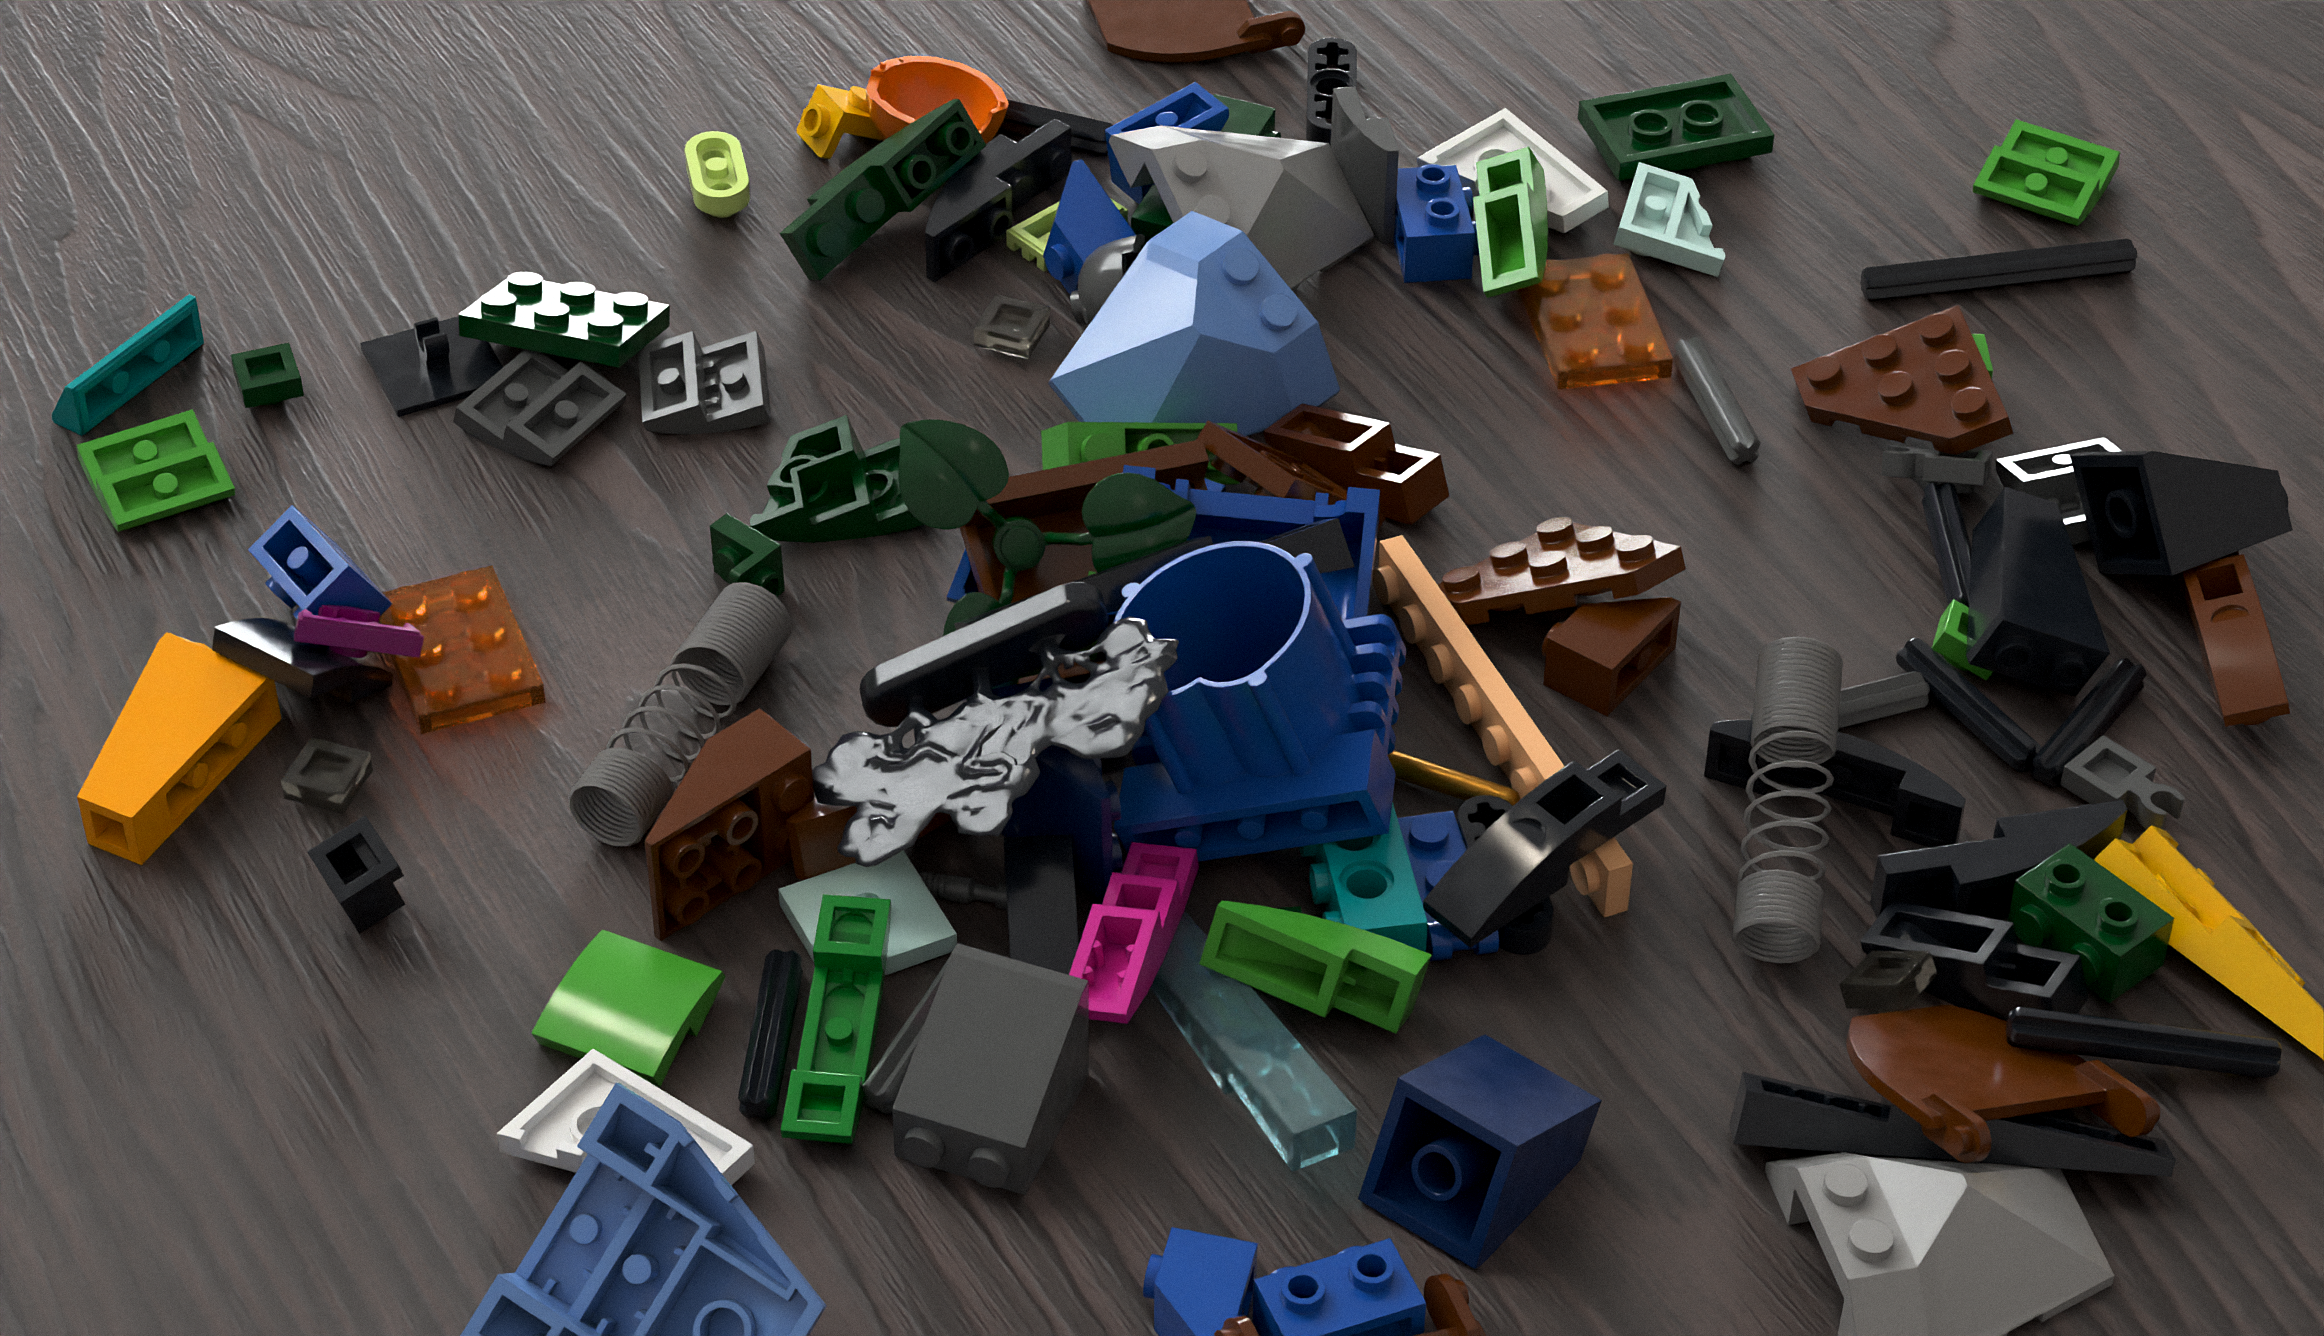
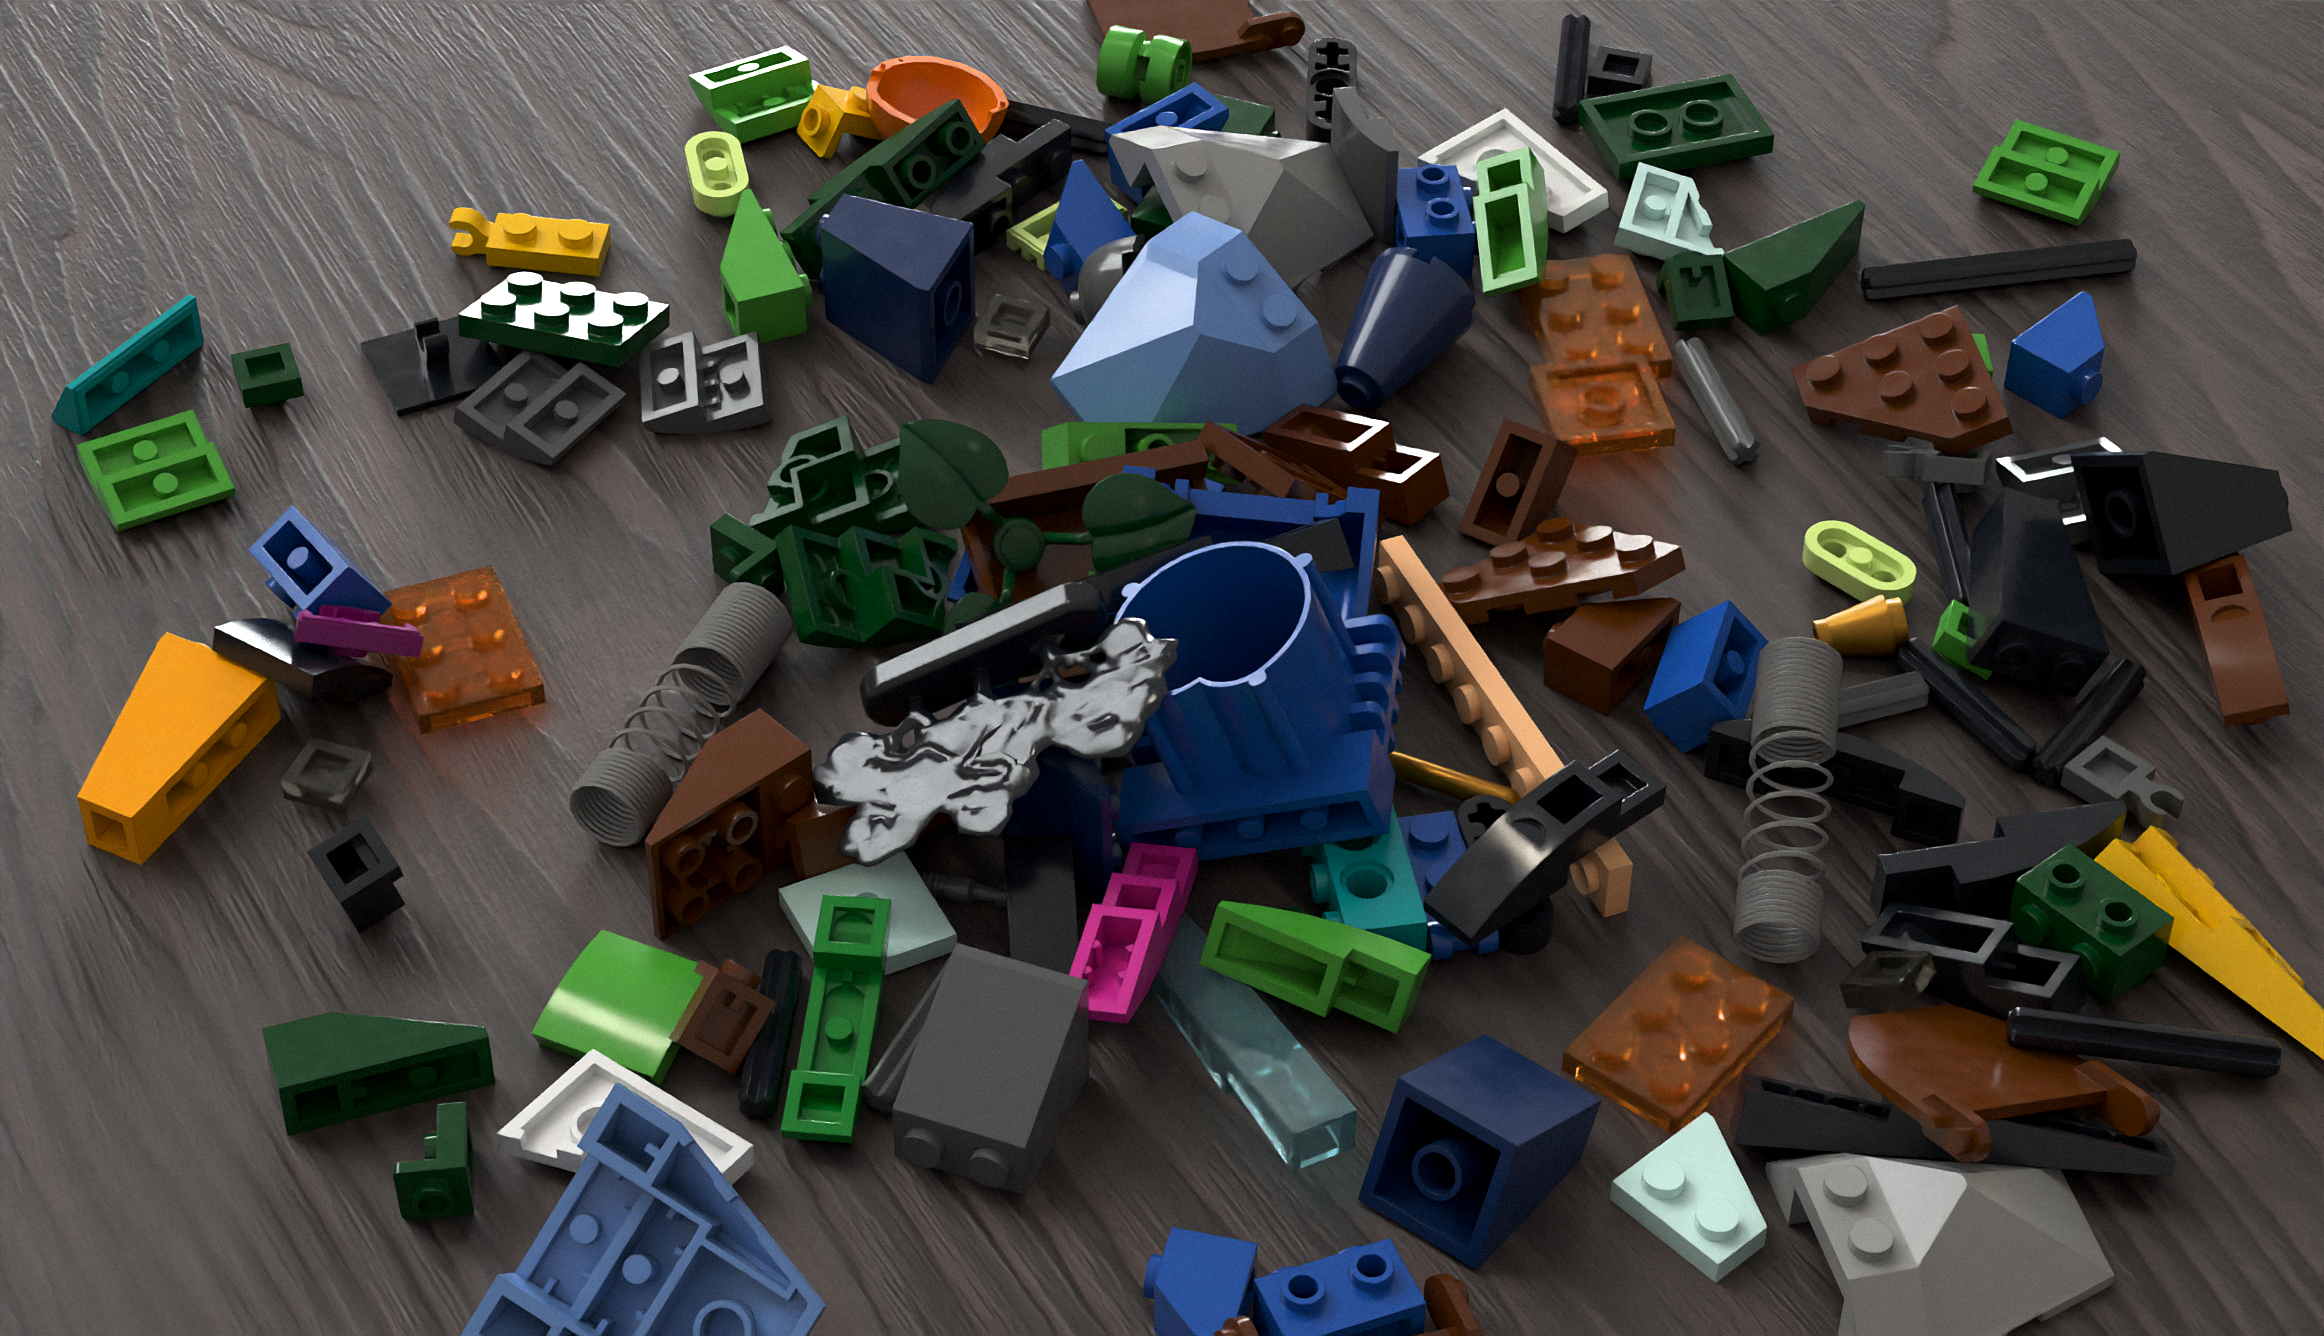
none -> dark green slope [262,1012,495,1136]
none -> dark green bracket [393,1101,475,1220]
none -> yellow plate [449,207,611,277]
none -> reddish brown bracket [669,958,776,1075]
none -> bright green slope [689,46,821,144]
none -> bright green slope [720,188,813,343]
none -> dark green slope [774,524,958,648]
none -> dark blue slope [816,194,976,384]
none -> bright green wheel [1096,25,1192,105]
none -> dark blue cone [1334,247,1476,408]
none -> reddish brown slope [1458,418,1579,546]
none -> clear orange plate [1528,354,1676,458]
none -> black axle [1552,14,1591,124]
none -> clear orange plate [1561,935,1795,1135]
none -> black tile [1587,46,1653,96]
none -> light aqua wing [1610,1112,1767,1283]
none -> blue brick [1643,599,1769,754]
none -> dark green bracket [1656,251,1734,331]
none -> dark green slope [1723,200,1865,336]
none -> yellowish green plate [1802,520,1917,605]
none -> pearl gold cone [1812,594,1909,656]
none -> blue slope [2003,291,2105,419]

